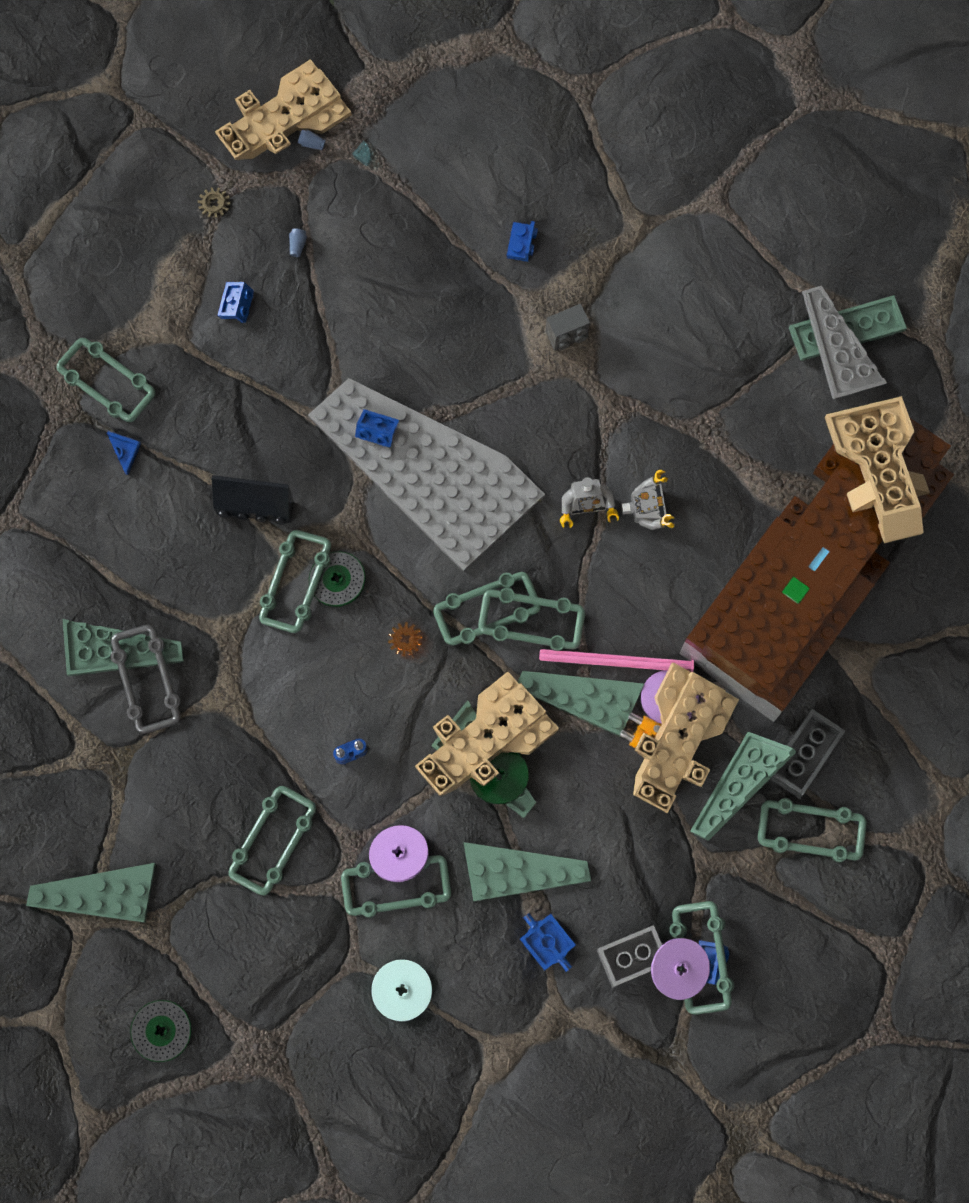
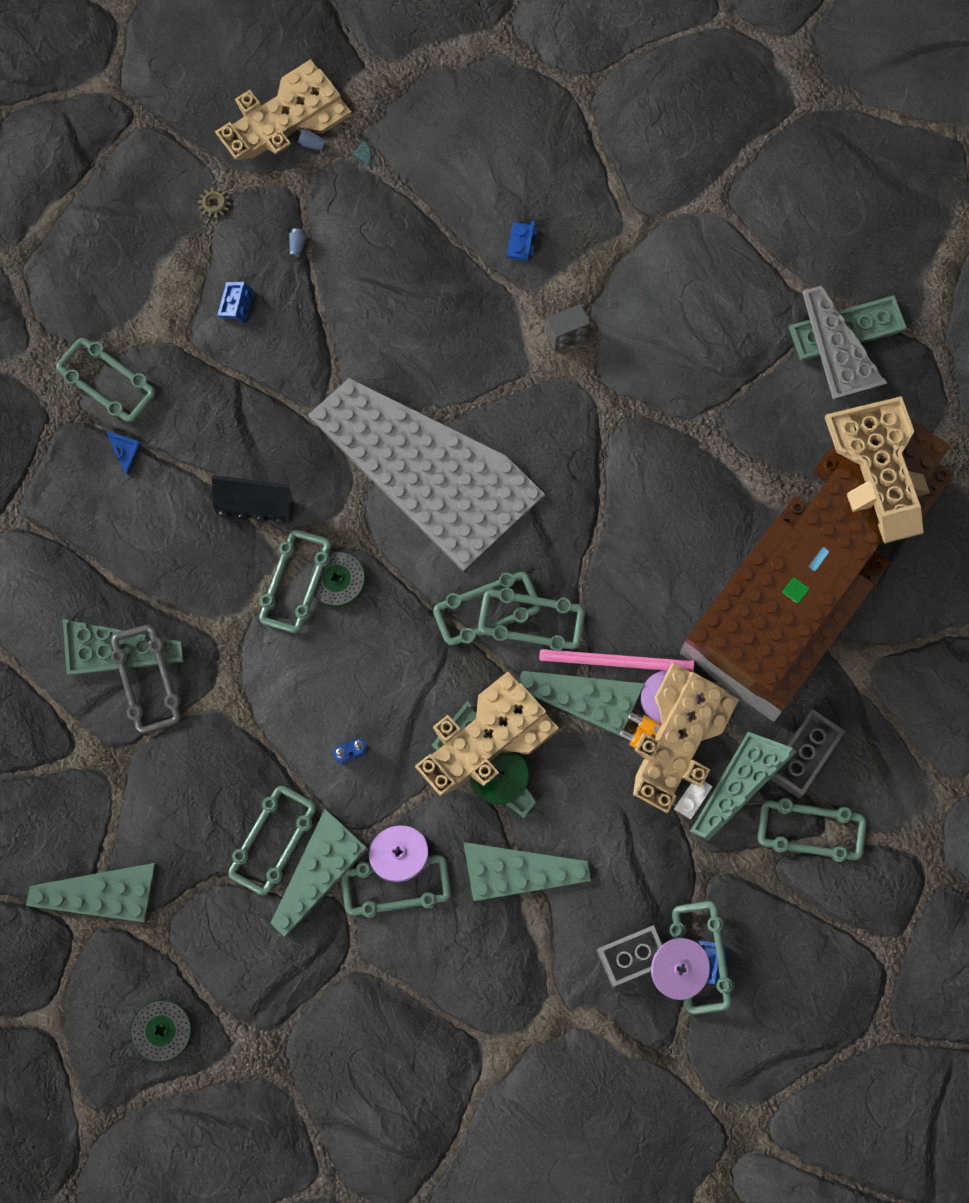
blue bracket [355,409,399,448] -> none
light aqua piece [371,960,432,1021] -> none
clear orange gear [388,622,422,656] -> none
blue plate [520,913,576,972] -> none
light grey torso [560,477,619,528] -> none
light grey torso [621,470,675,530] -> none
none -> sand green wing [271,809,368,938]
none -> white plate [674,781,712,820]

